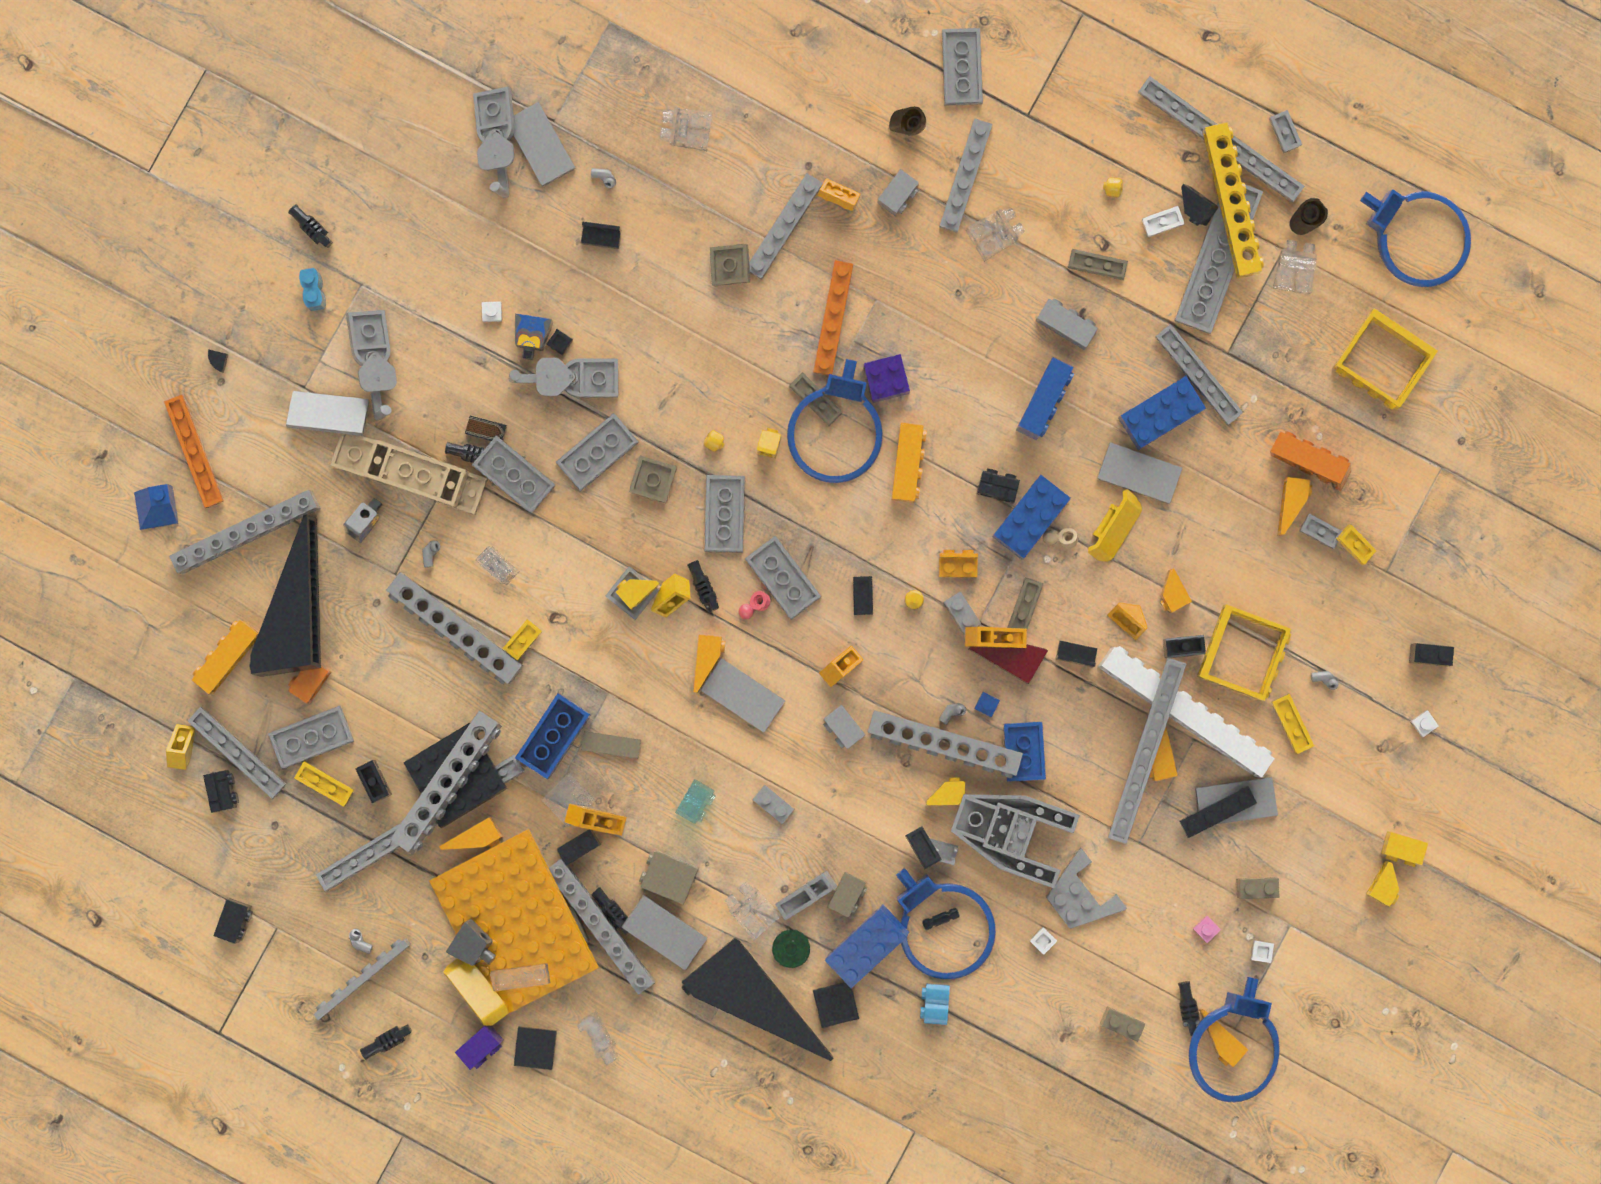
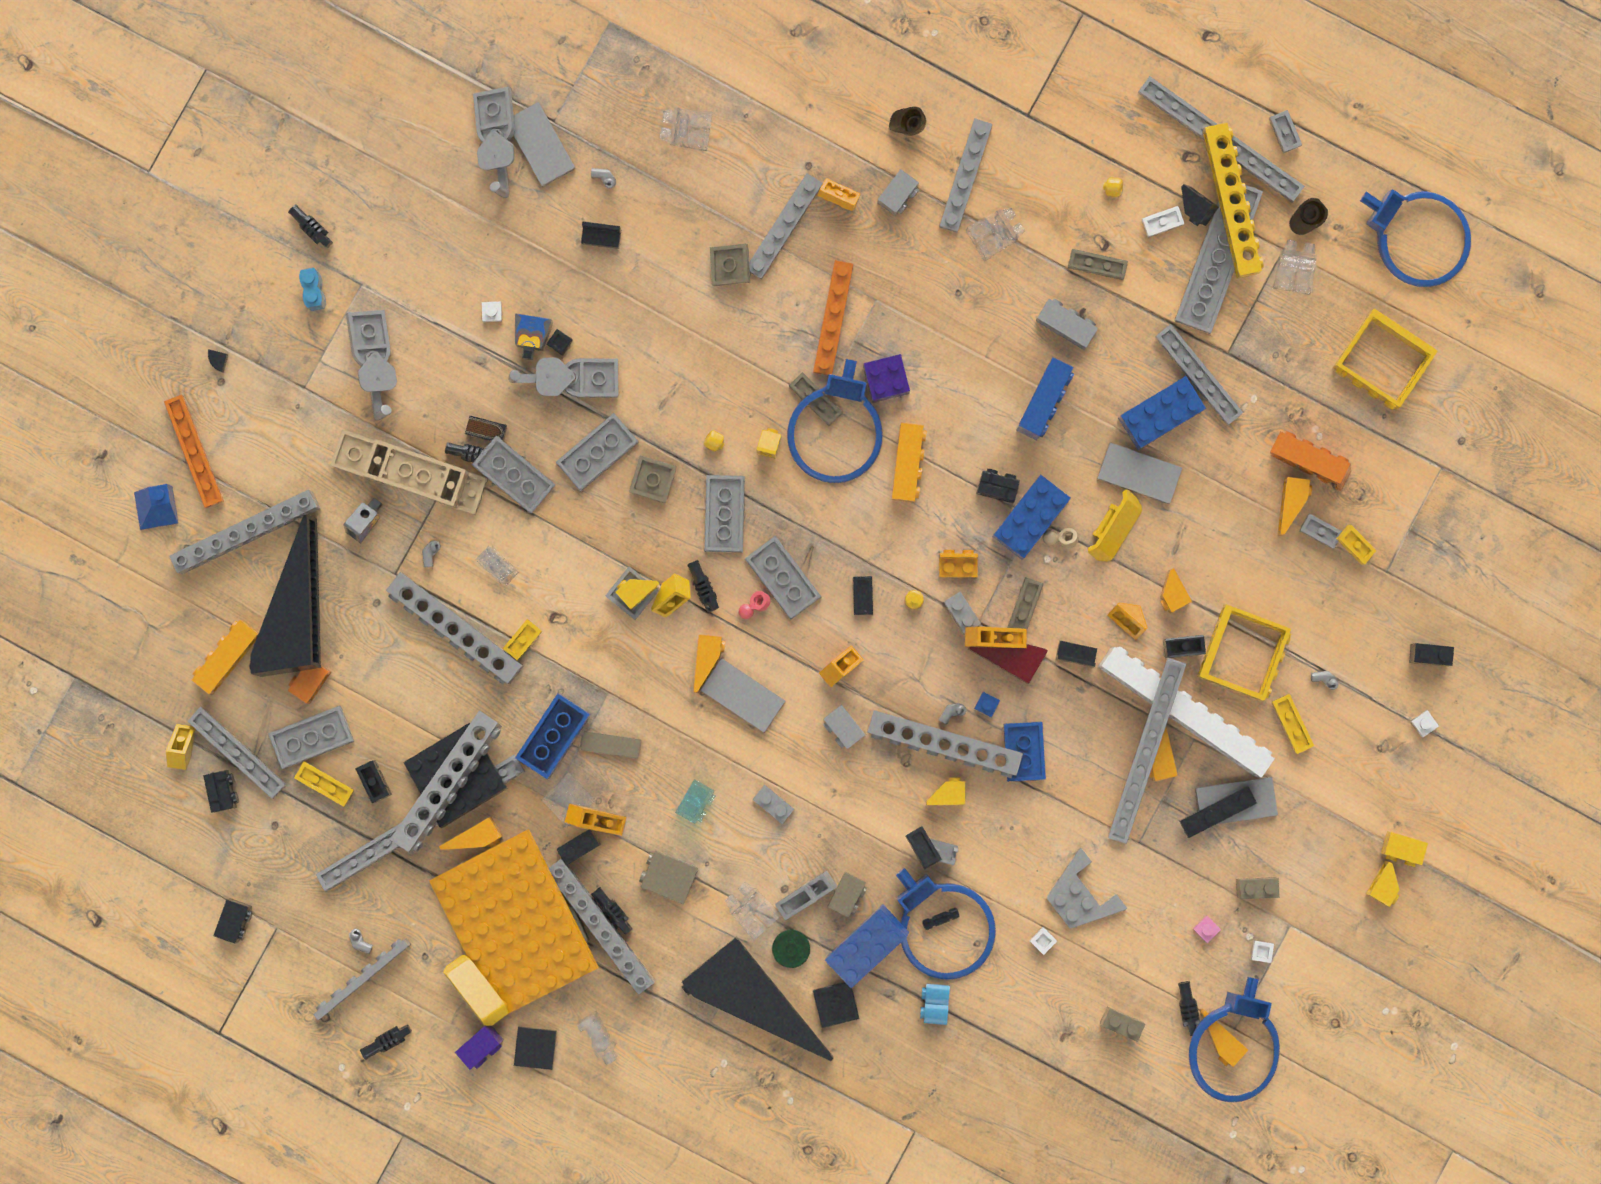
tile [286,391,369,436] -> none
dark grey torso [446,919,496,966] -> none
clear plate [490,964,551,991] -> none
light grey tile [622,895,707,970] -> none
light grey tile [942,28,983,106] -> none
light grey wedge [951,794,1080,888] -> none

